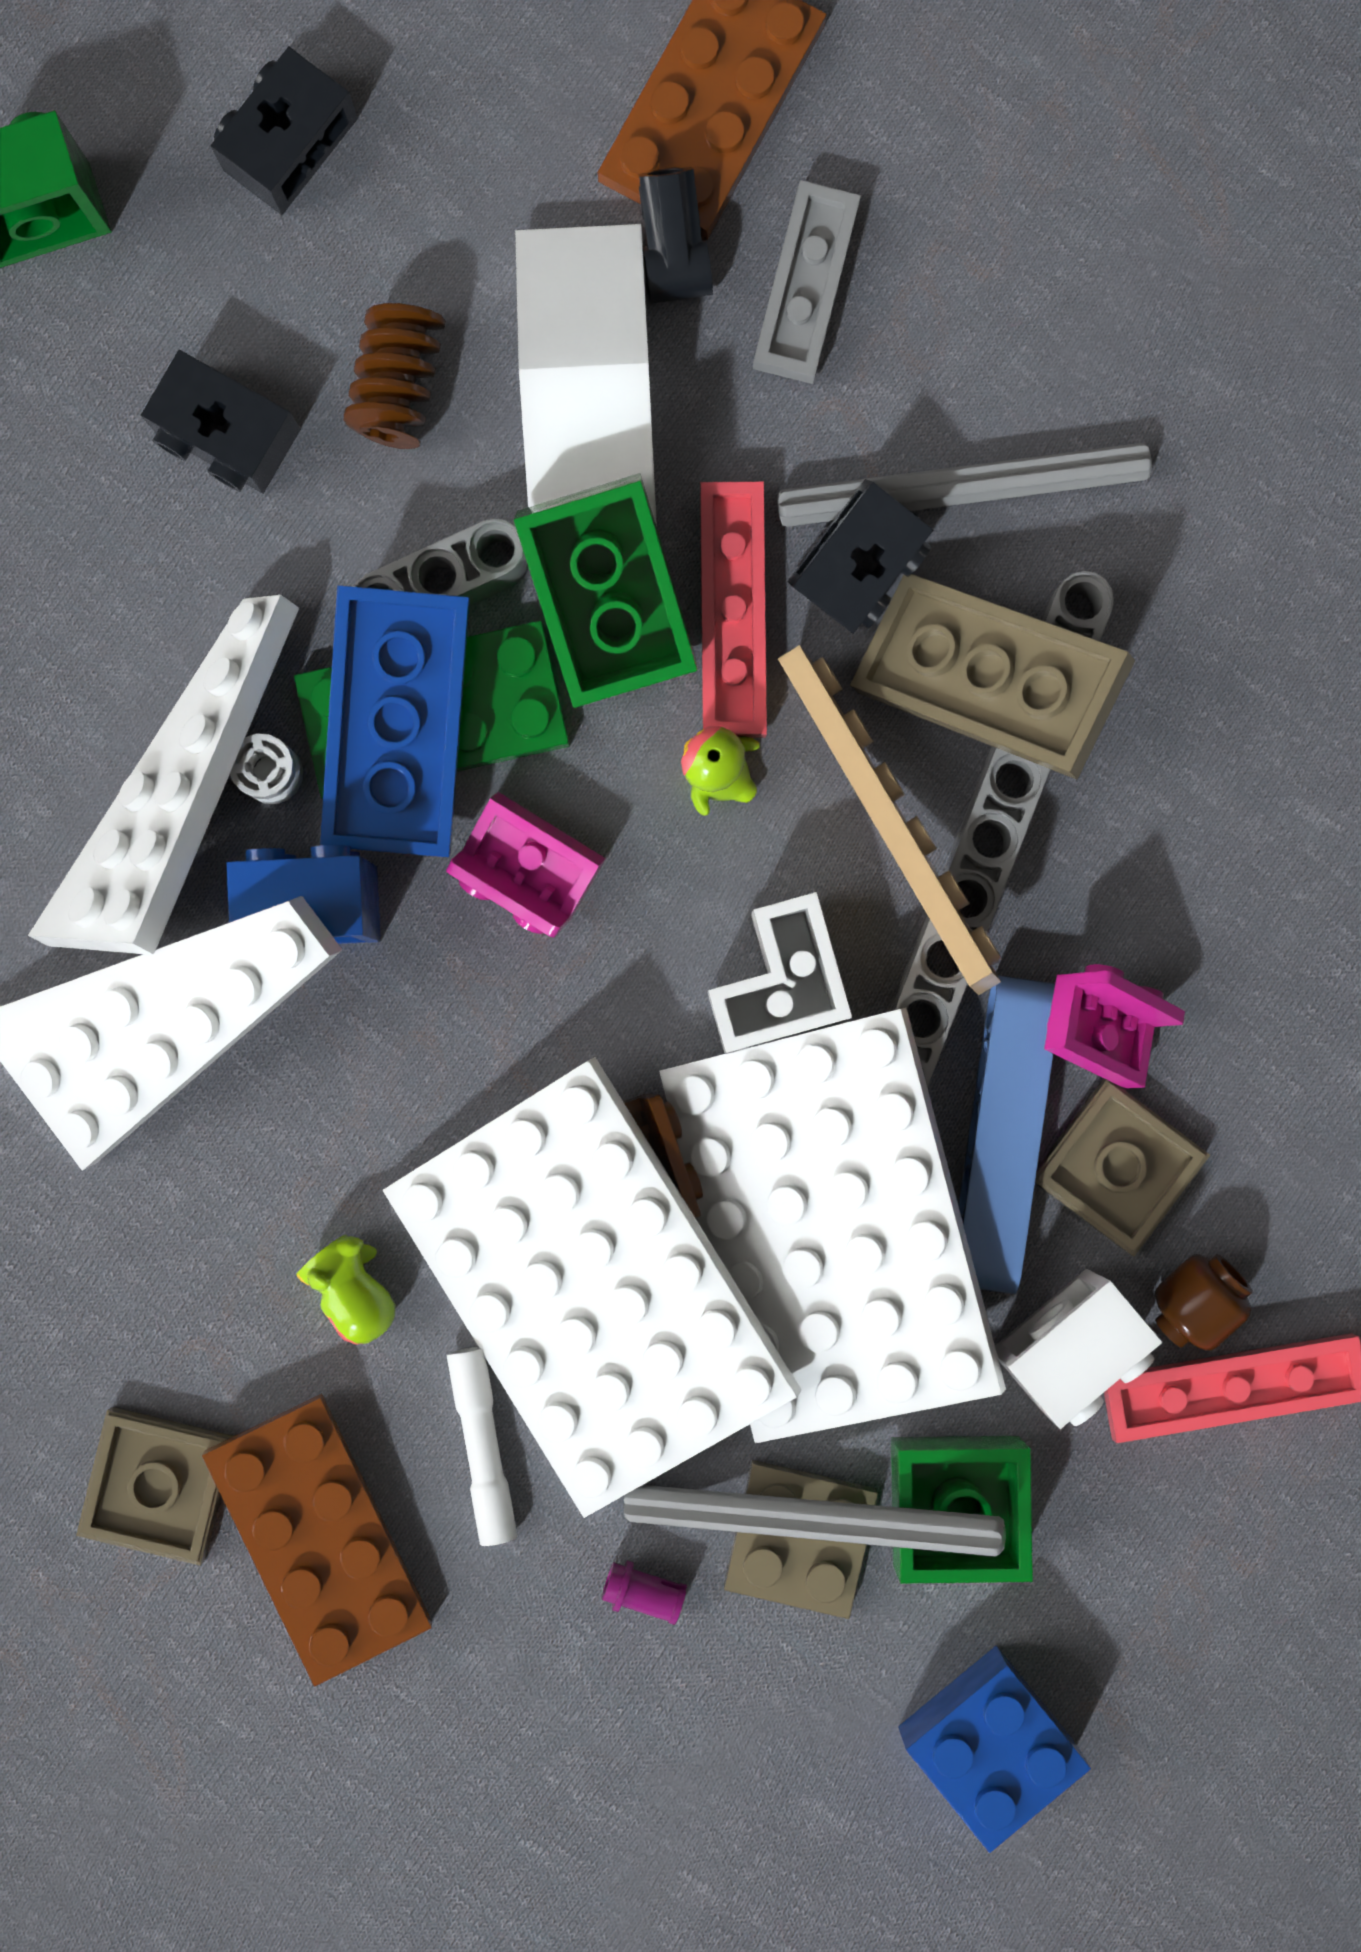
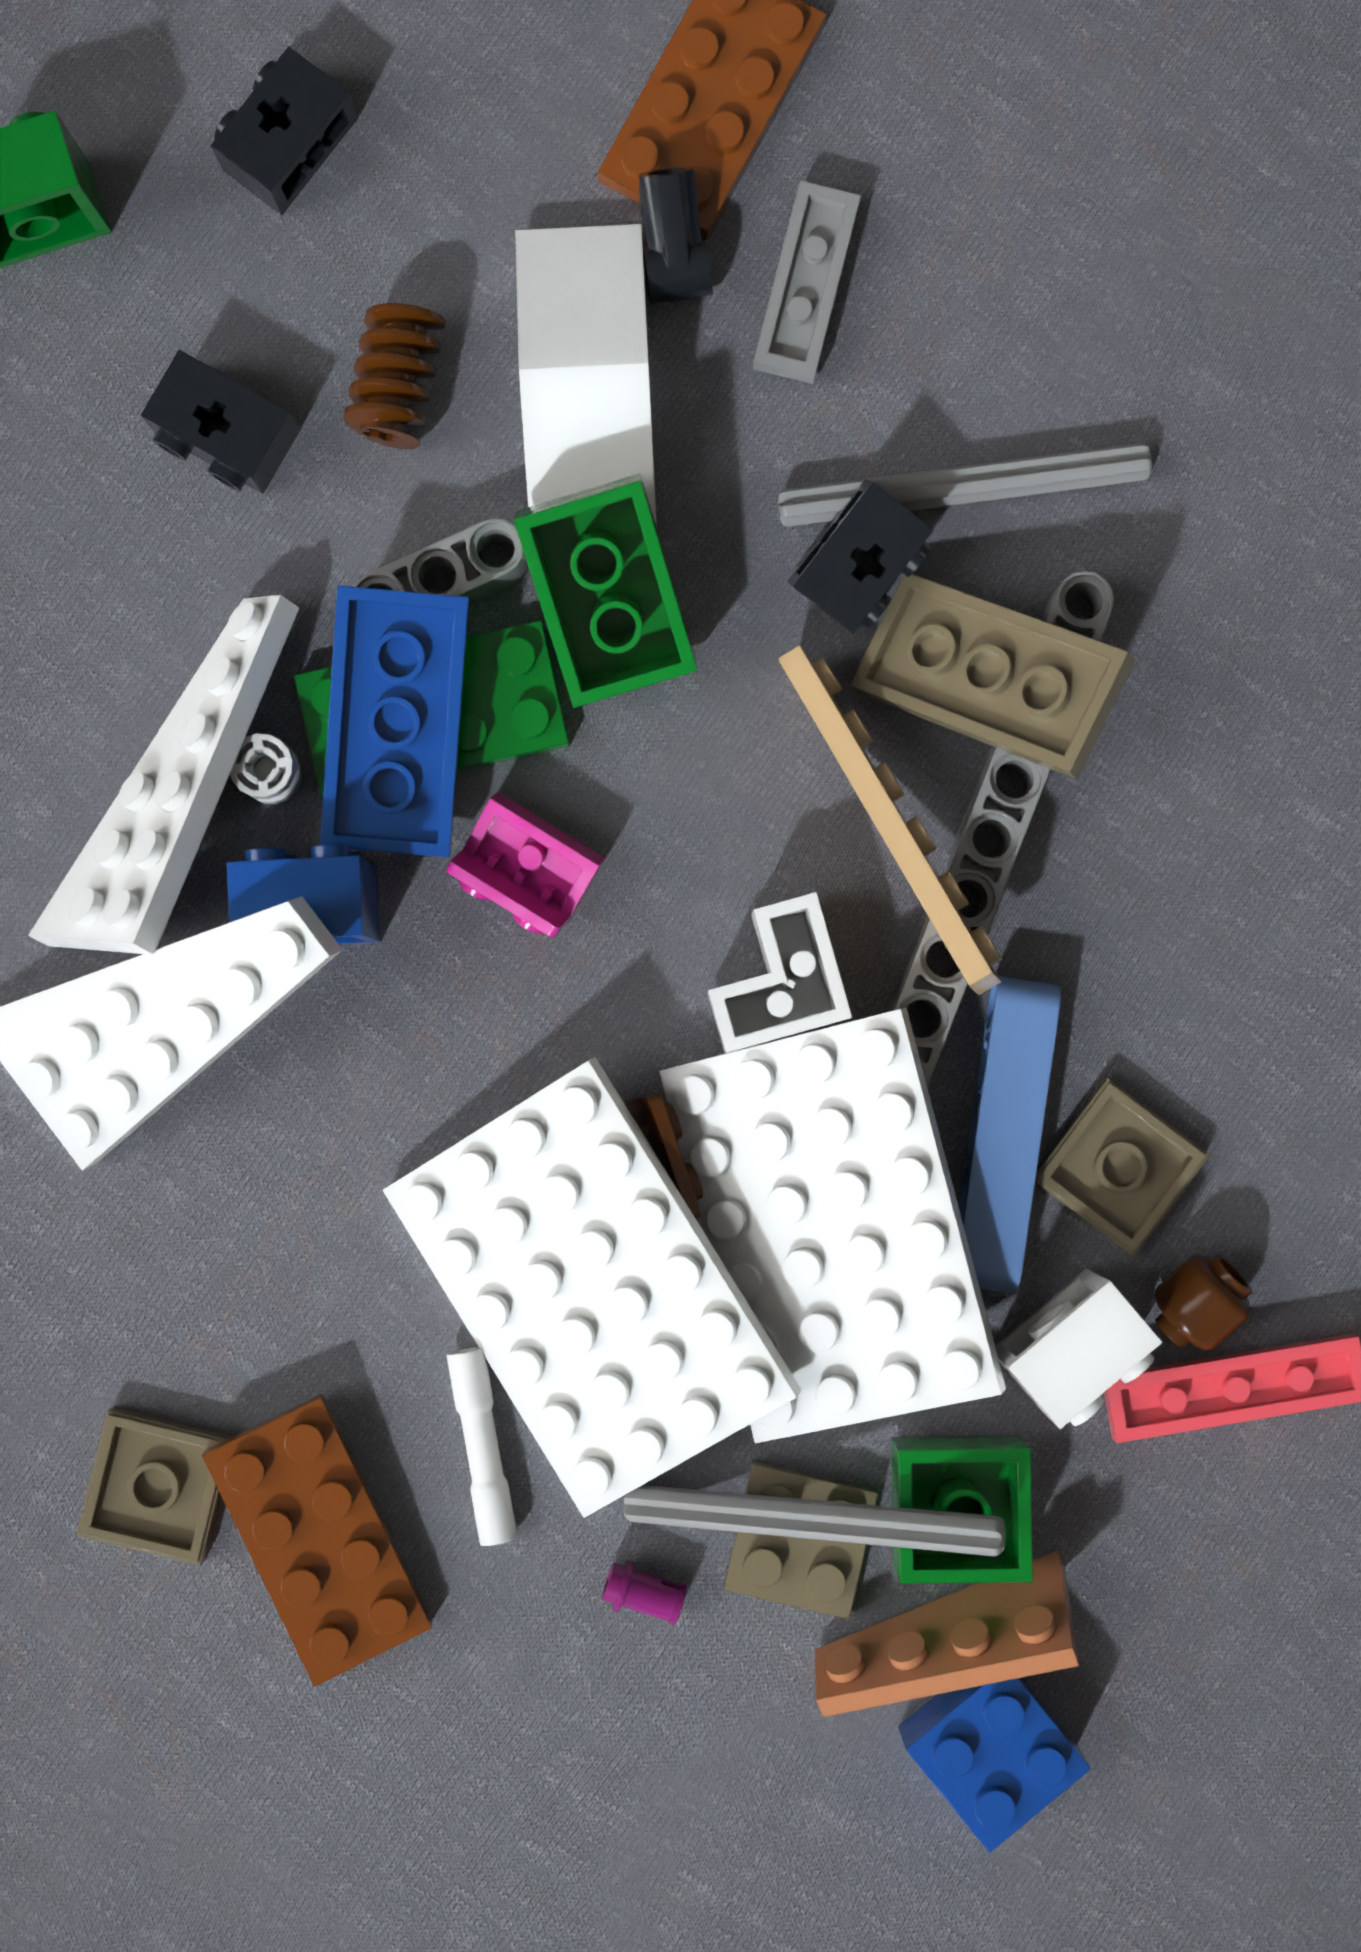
lime animal [296,1234,395,1345] -> none
lime animal [681,726,760,816] -> none
coral plate [700,481,767,738] -> none
dark pink bracket [1044,964,1185,1088] -> none
none -> nougat wing [815,1550,1079,1717]

